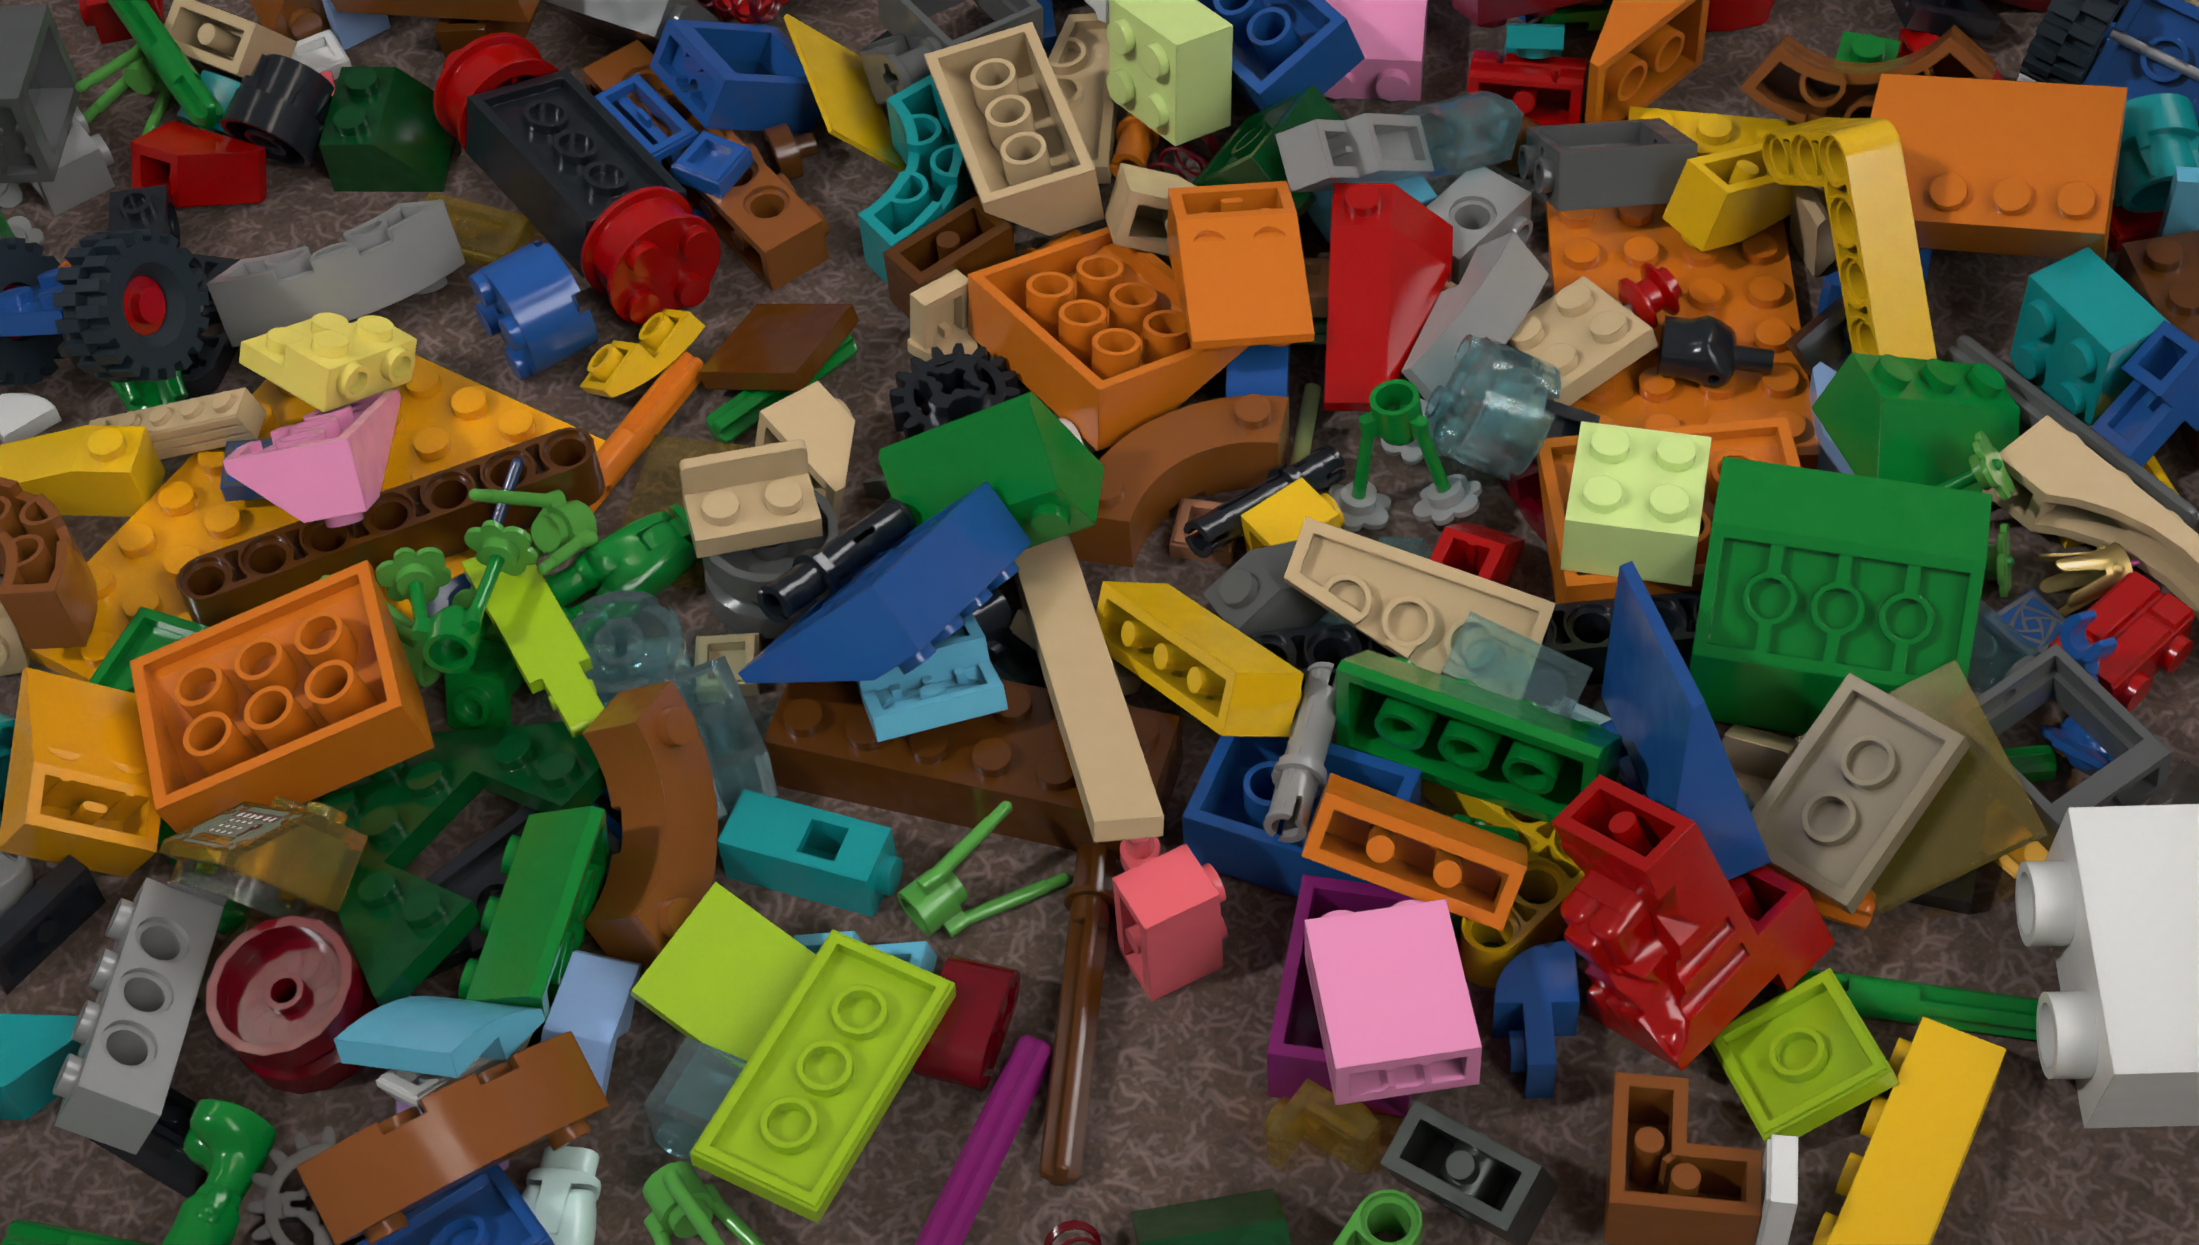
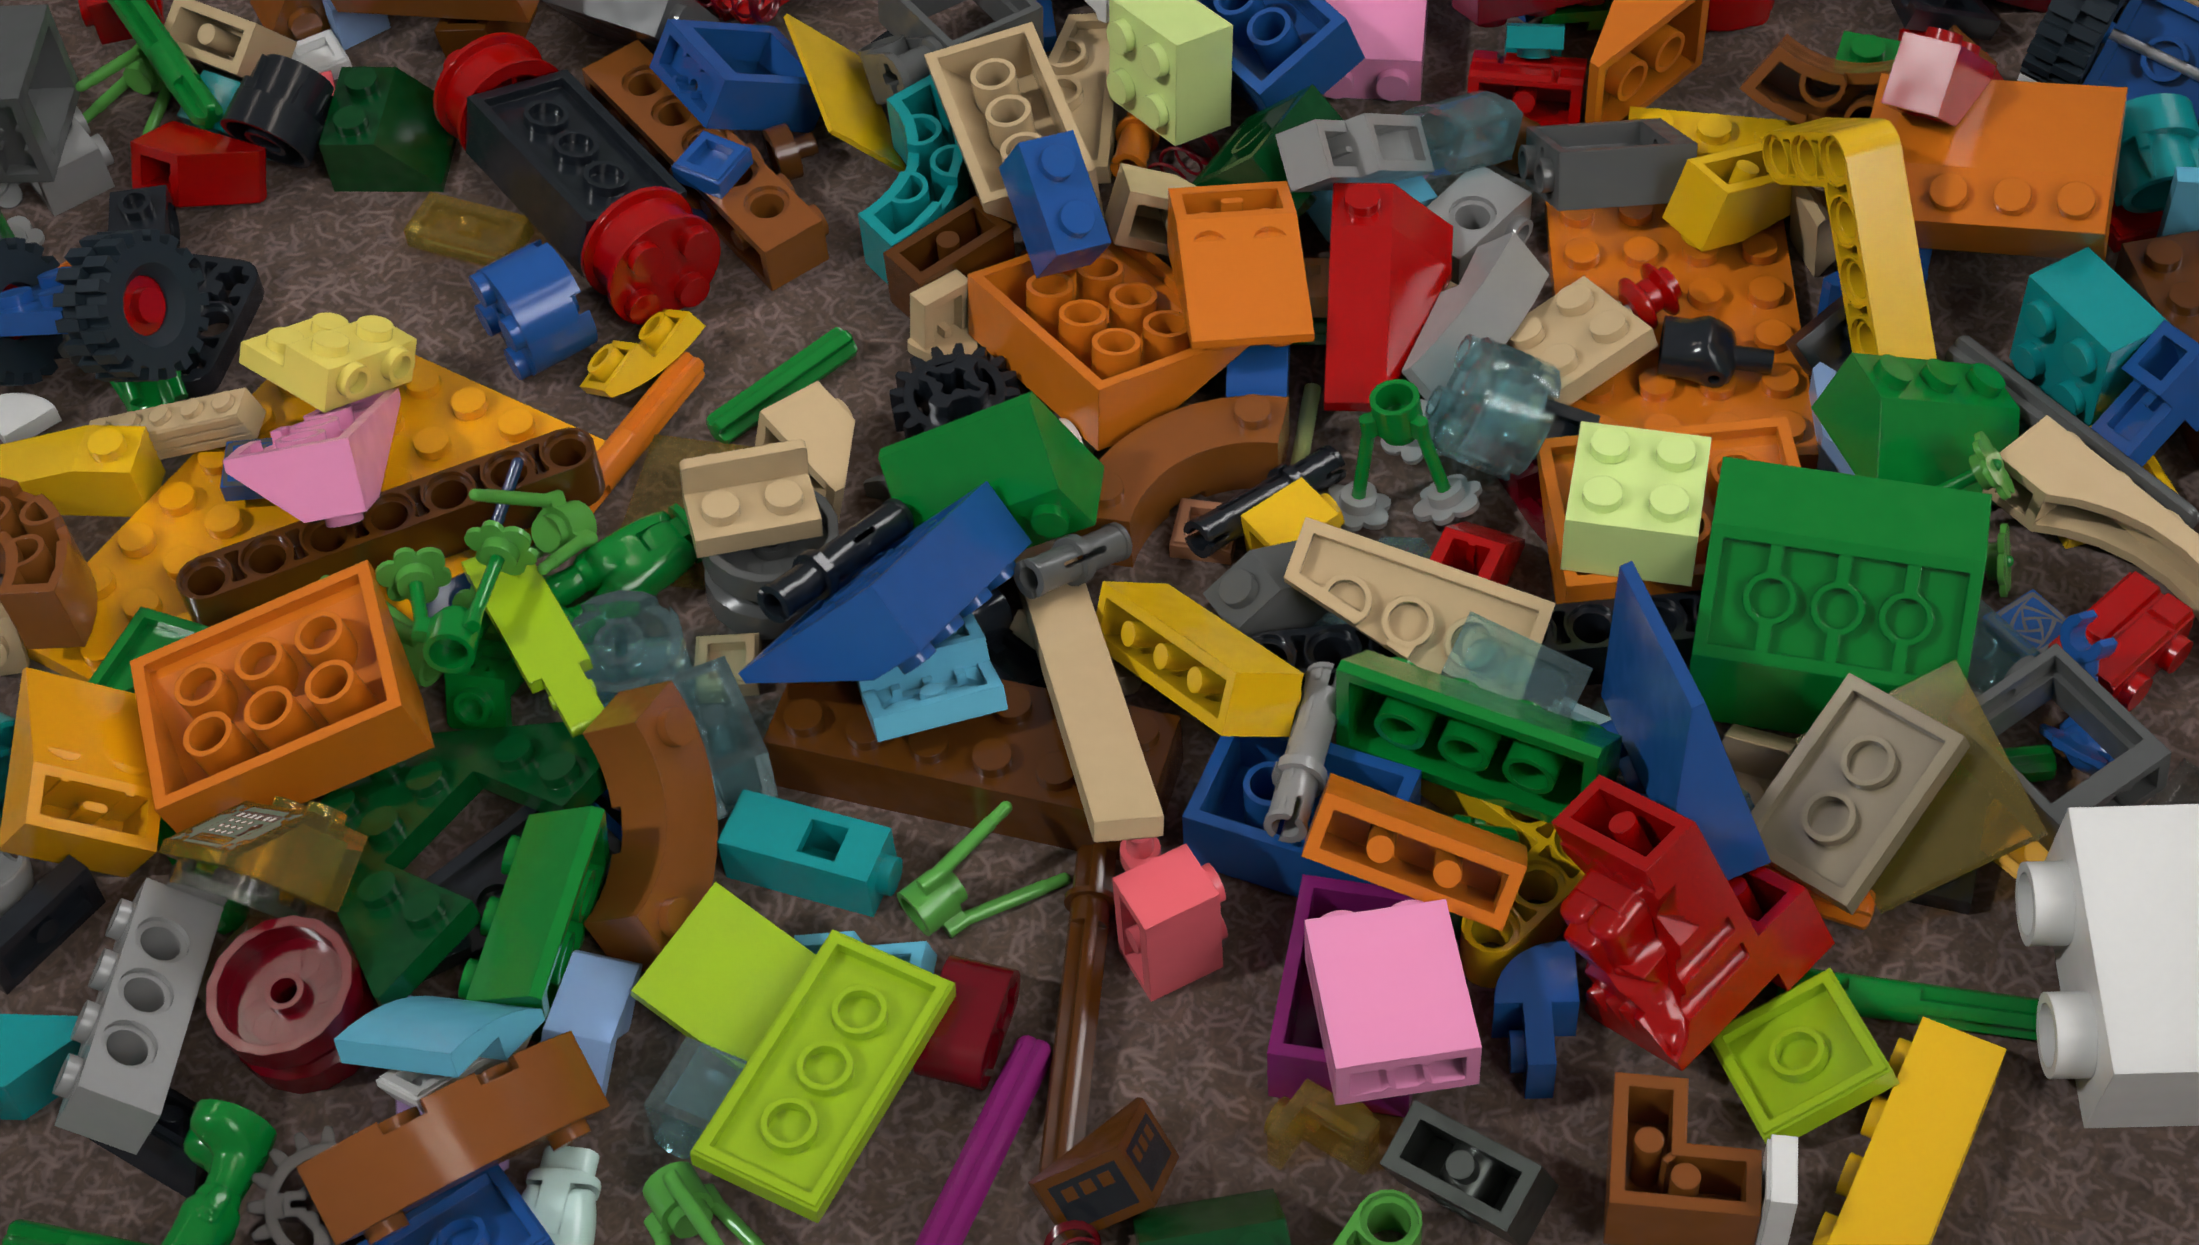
light grey brick [207,200,466,347] -> none
blue tile [594,73,699,165] -> none
reddish brown tile [698,304,859,391] -> none
pearl gold piece [2039,542,2140,616] -> none
none -> blue brick [999,130,1112,278]
none -> dark grey pin [1014,522,1133,599]
none -> reddish brown slope [1028,1097,1180,1241]
none -> slope [1881,26,1997,127]

